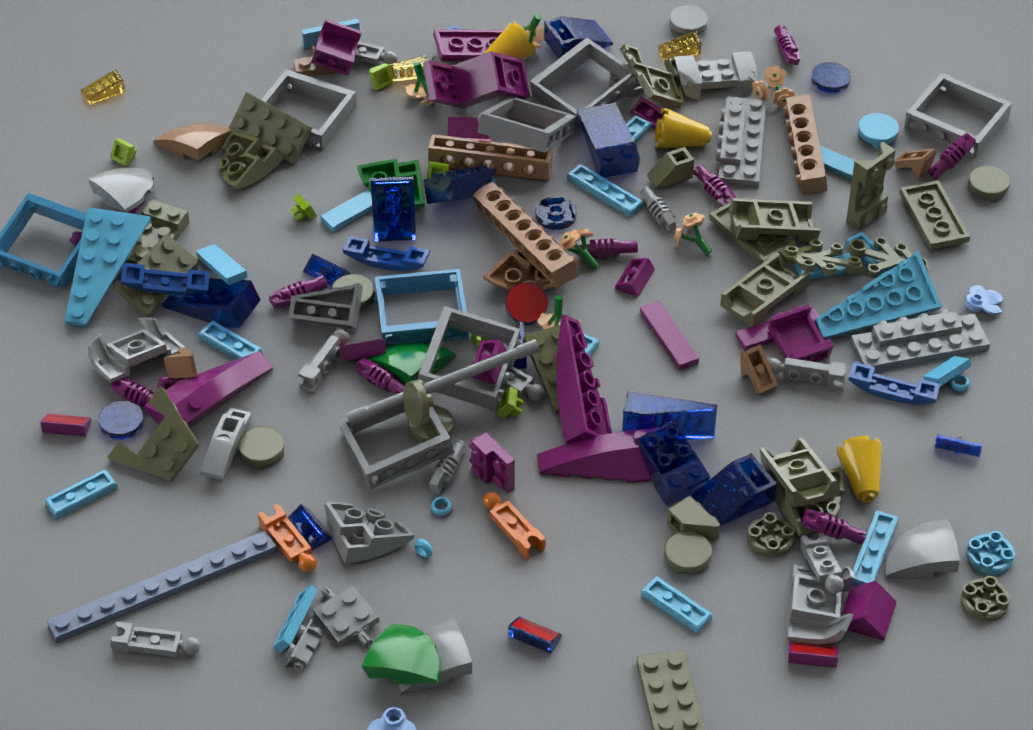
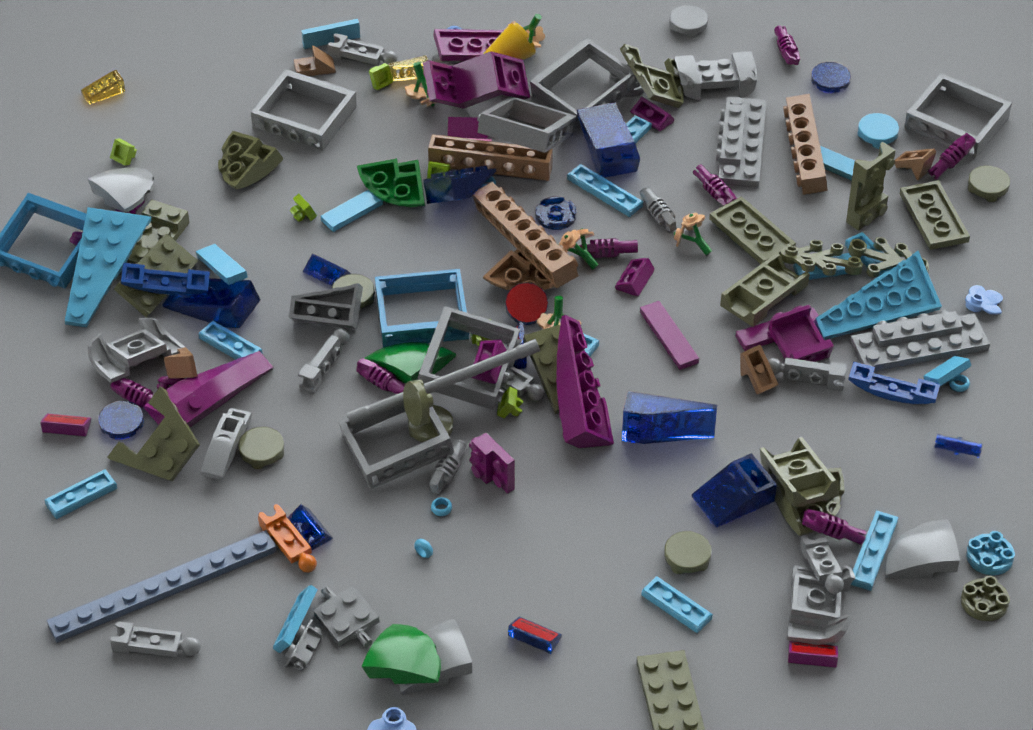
medium nougat brick [153,123,233,161] -> none
olive plate [229,92,313,164] -> none
magenta hinge [269,275,327,309] -> none
magenta panel [311,19,362,76] -> none
light grey brick [324,502,414,564] -> none
magenta slope [340,338,386,361] -> none
blue slope [343,236,430,271] -> none
clear blue slope [371,176,416,242] -> none
orange plate [483,492,546,559] -> none
magenta wedge [537,426,679,483] -> none
clear blue slope [544,16,613,58] -> none
clear blue slope [636,421,711,506] -> none
olive slope [647,147,694,189] -> none
yellow cone [654,108,712,148] -> none
clear yellow slope [658,31,702,61] -> none
olive slope [667,496,720,541] -> none
olive piece [728,198,821,242] -> none
olive tile [747,512,795,557] -> none
light nougat plant [752,65,794,108] -> none
yellow cone [836,436,882,503] -> none
magenta slope [841,581,896,641] -> none

